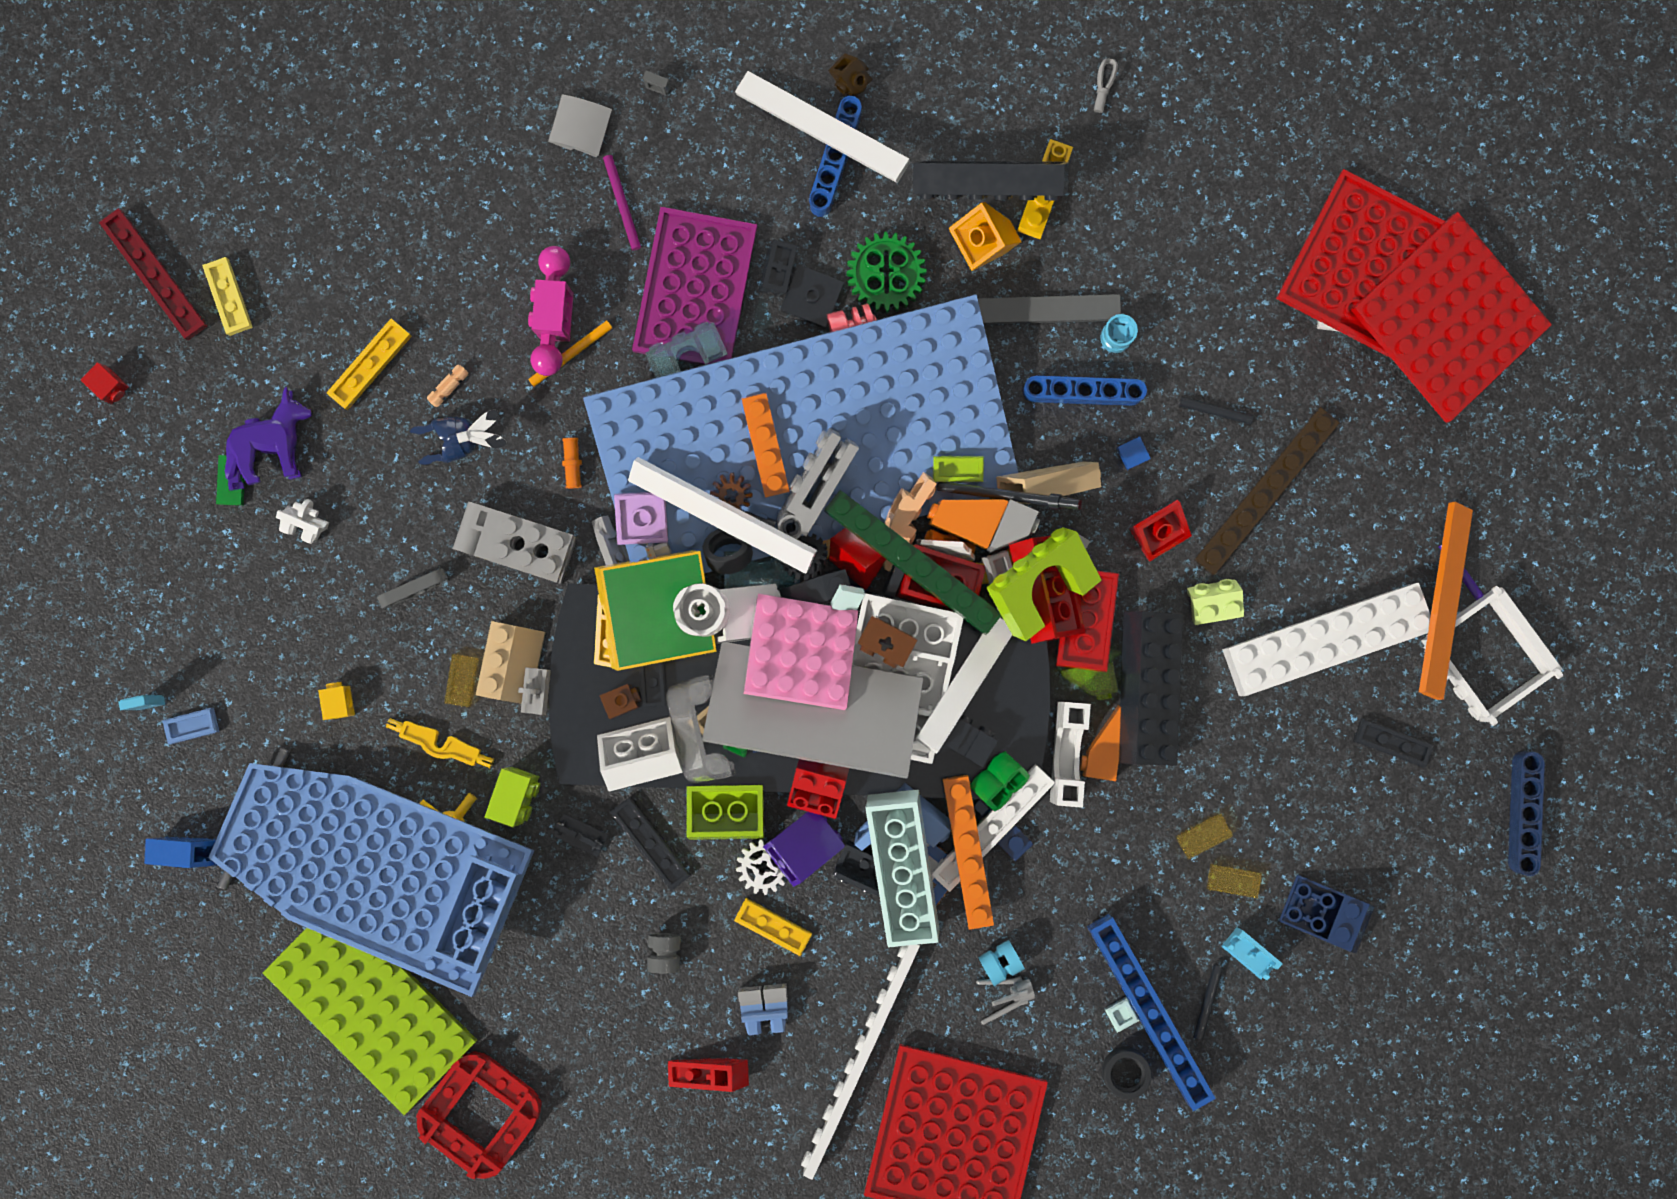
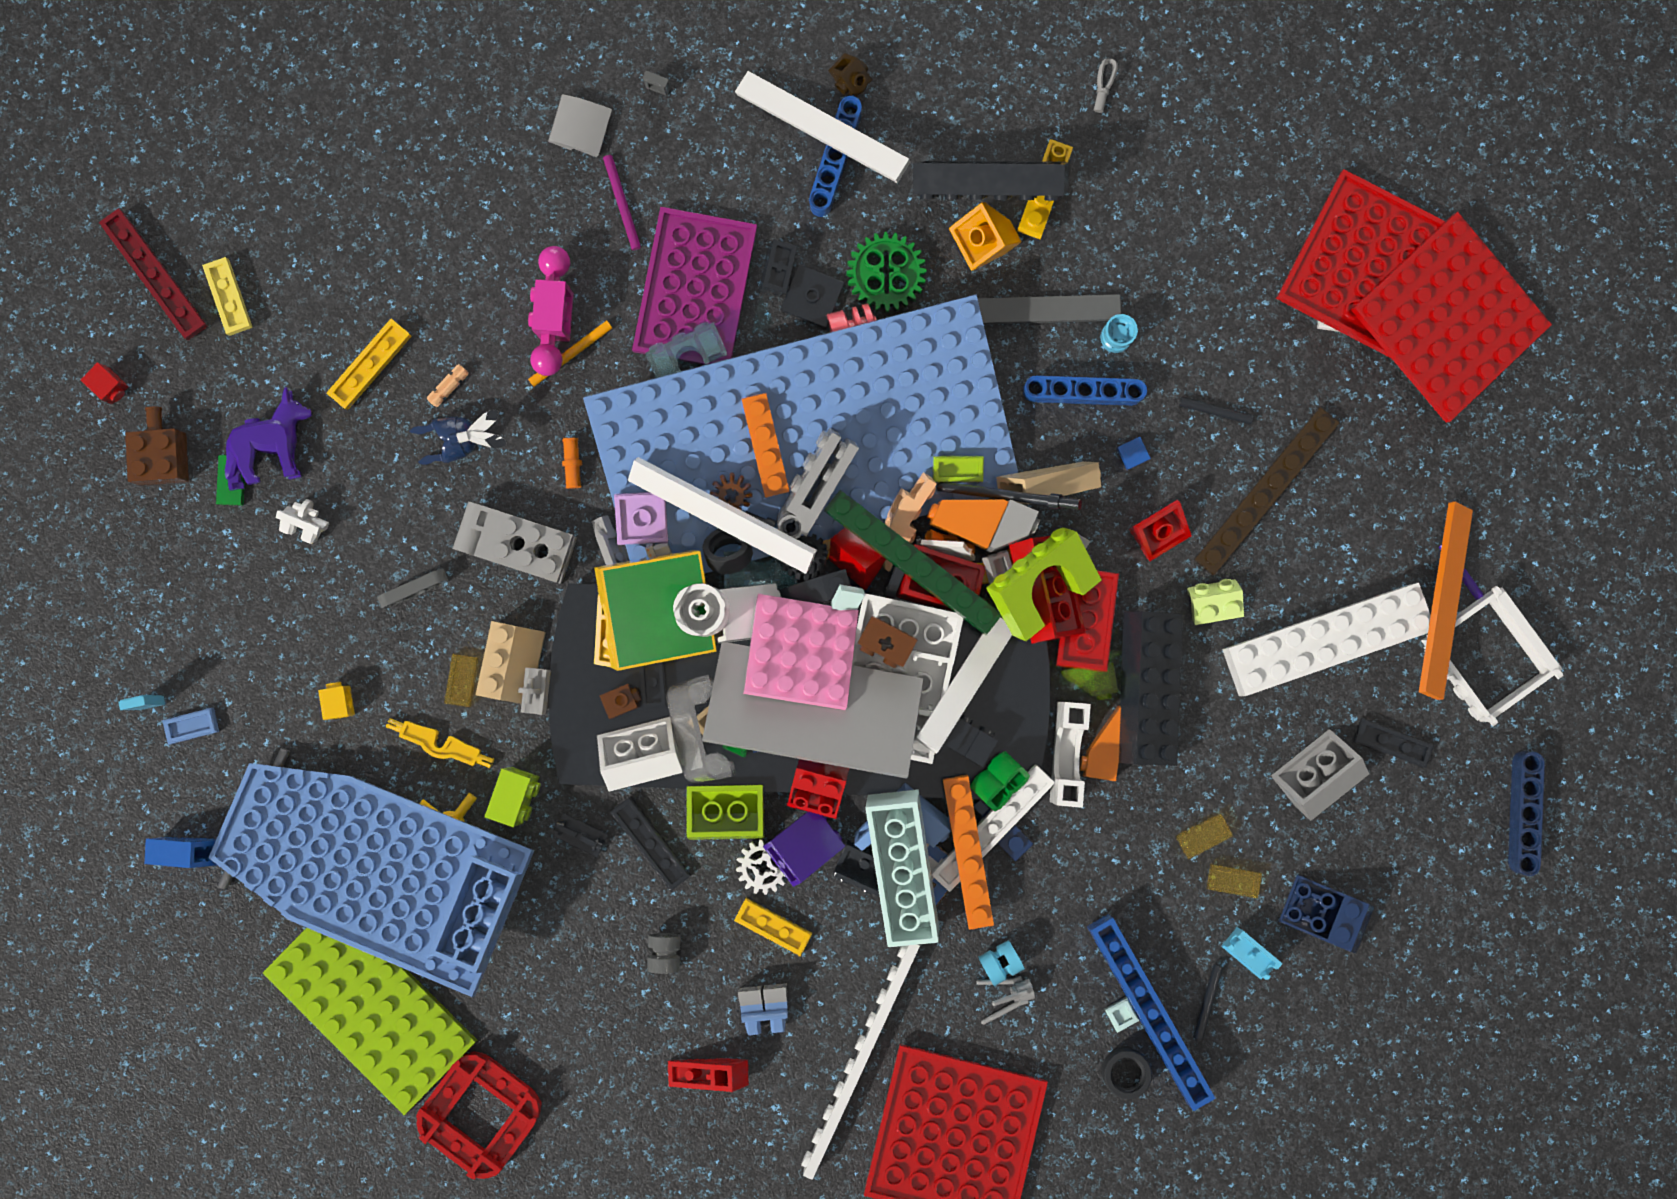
none -> reddish brown brick [125,406,189,486]
none -> light grey slope [1271,729,1369,821]

